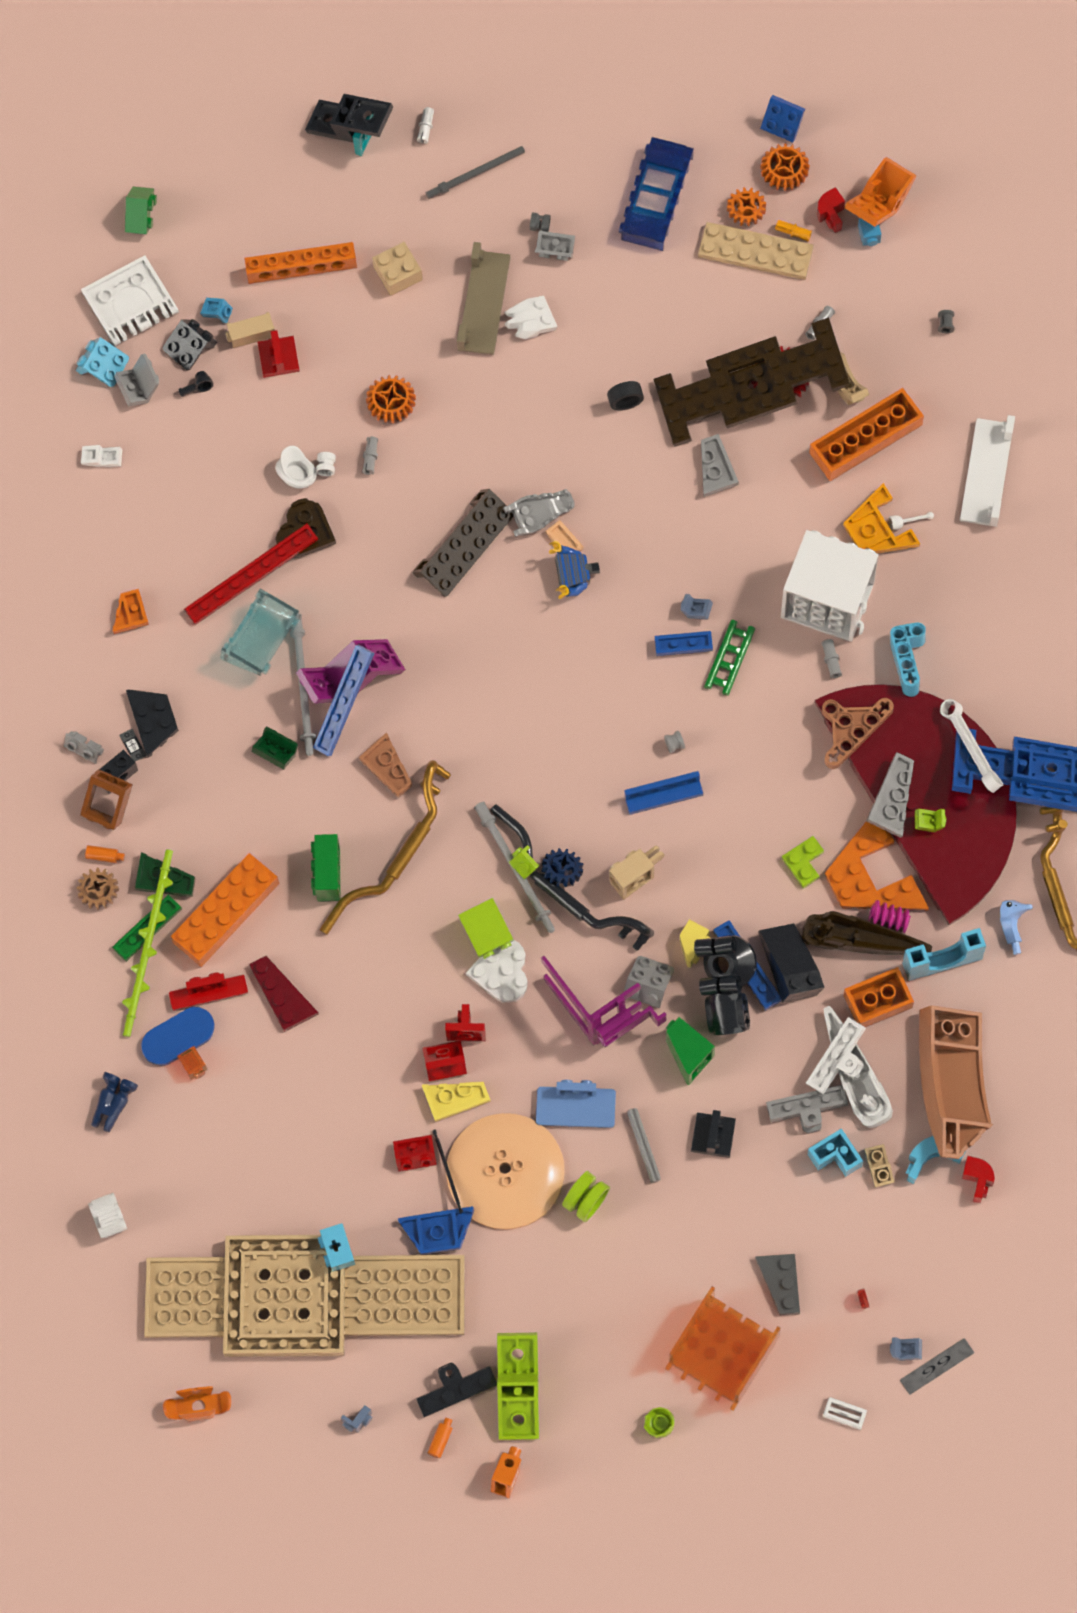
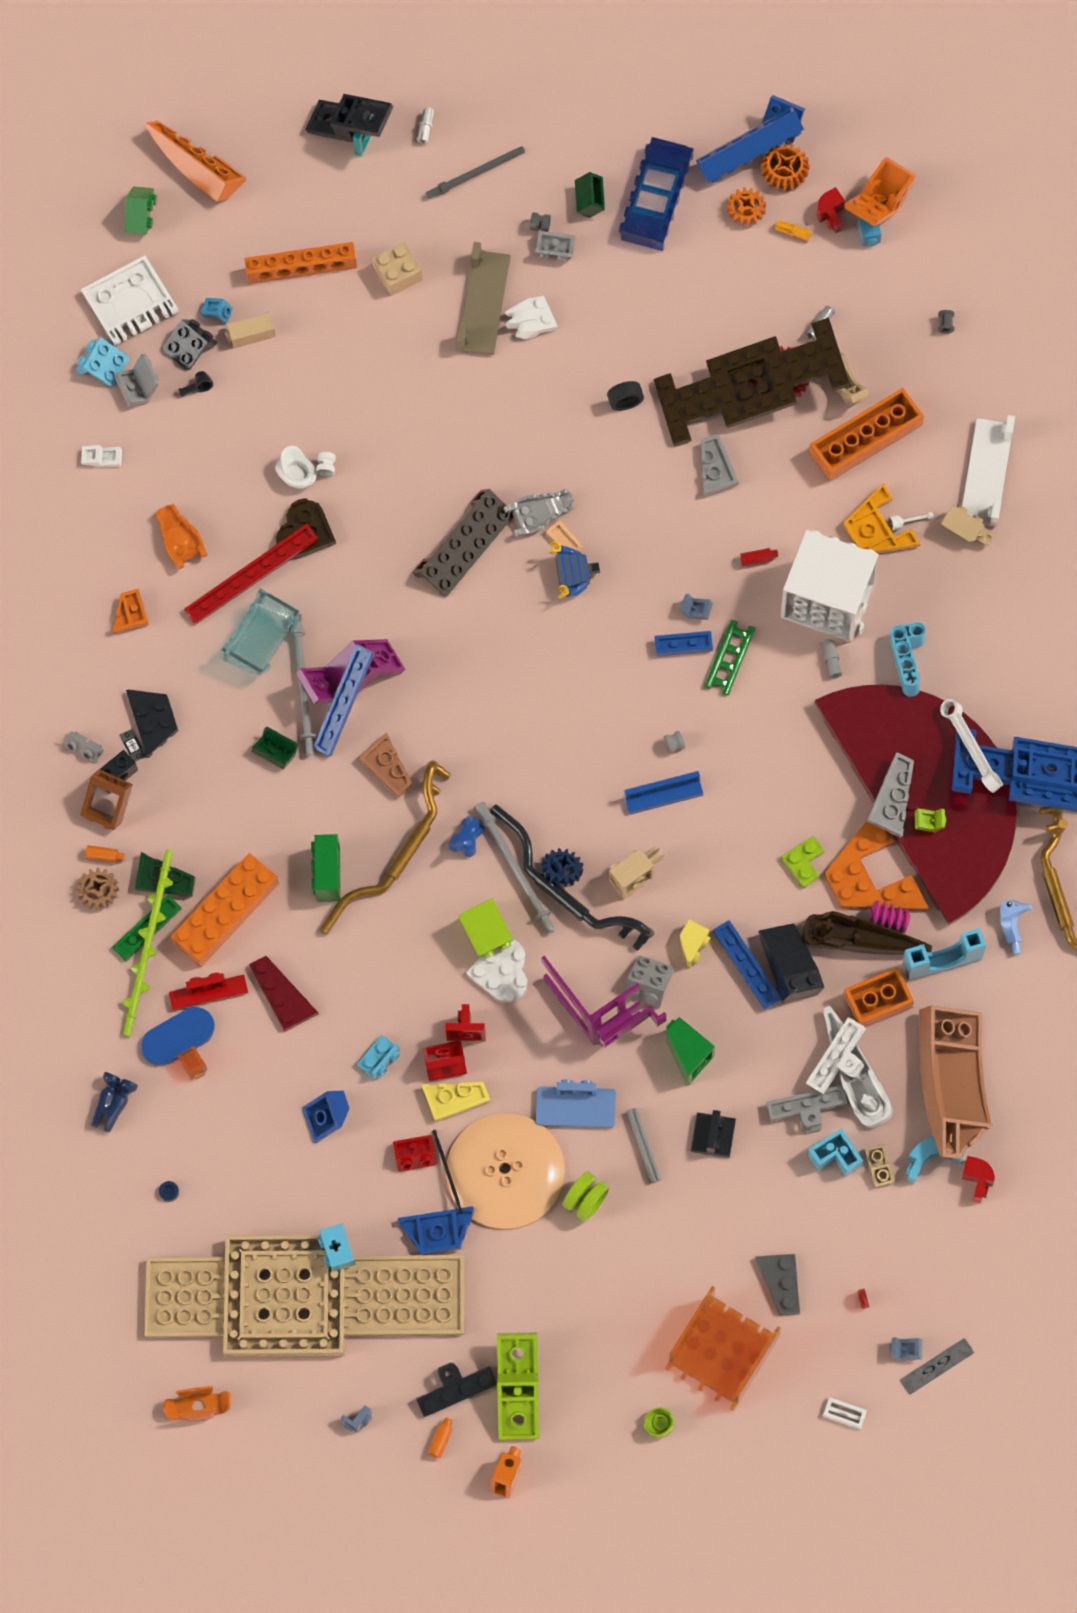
white brick [88,1193,127,1238] -> none
red bracket [257,330,300,378] -> none
light grey pin [362,436,378,475] -> none
orange gear [366,375,416,424] -> none
lime bracket [509,845,539,879] -> none
black piece [694,935,757,1035] -> none
tan plate [698,222,814,280] -> none
nougat beam [822,698,894,769] -> none
none -> orange wedge [145,120,246,202]
none -> orange animal [156,504,208,569]
none -> dark blue tile [159,1181,179,1202]
none -> blue slope [302,1090,350,1143]
none -> medium azure bracket [357,1035,400,1080]
none -> blue animal [448,816,485,857]
none -> dark green brick [575,172,605,218]
none -> blue brick [696,107,805,183]
none -> red cylinder [740,548,778,567]
none -> tan hinge [941,504,994,546]

